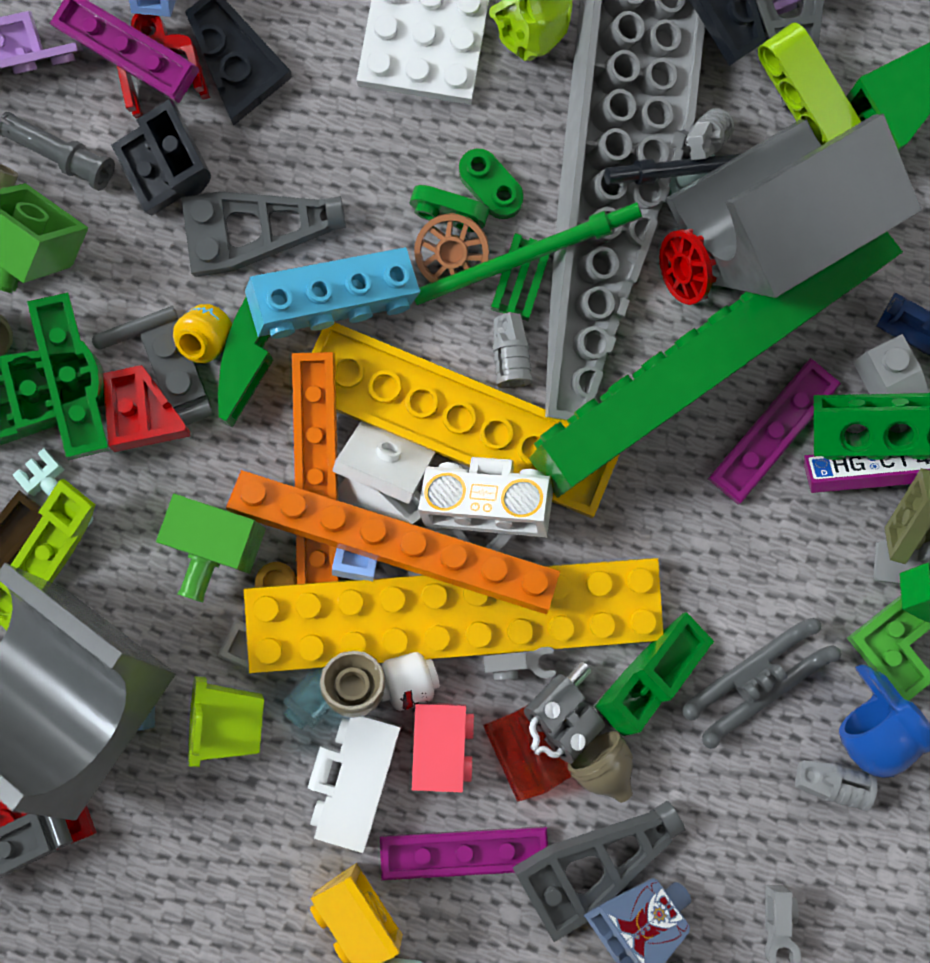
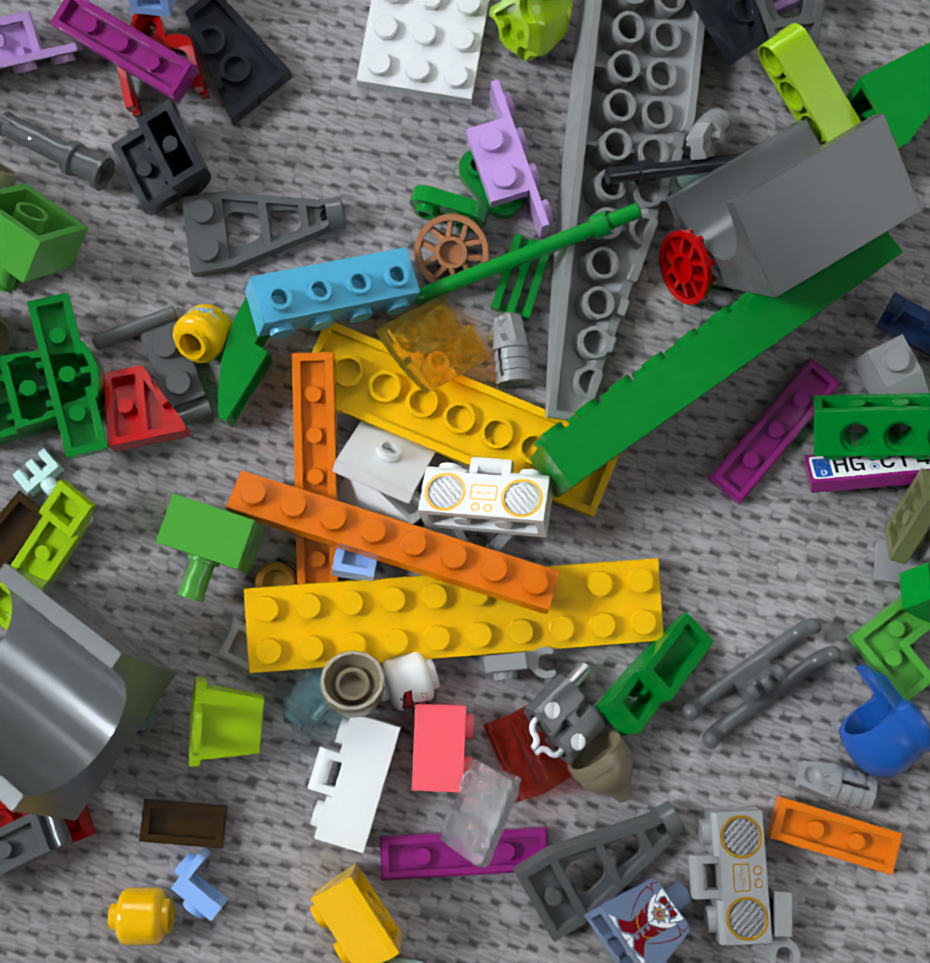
none -> yellow head [108,887,175,946]
none -> dark brown tile [139,798,228,849]
none -> light blue bracket [171,847,229,921]
none -> clear yellow slope [375,296,490,394]
none -> clear bracket [440,758,521,868]
none -> lavender bracket [466,80,553,239]
none -> light grey piece [688,806,772,946]
none -> orange plate [766,795,903,875]

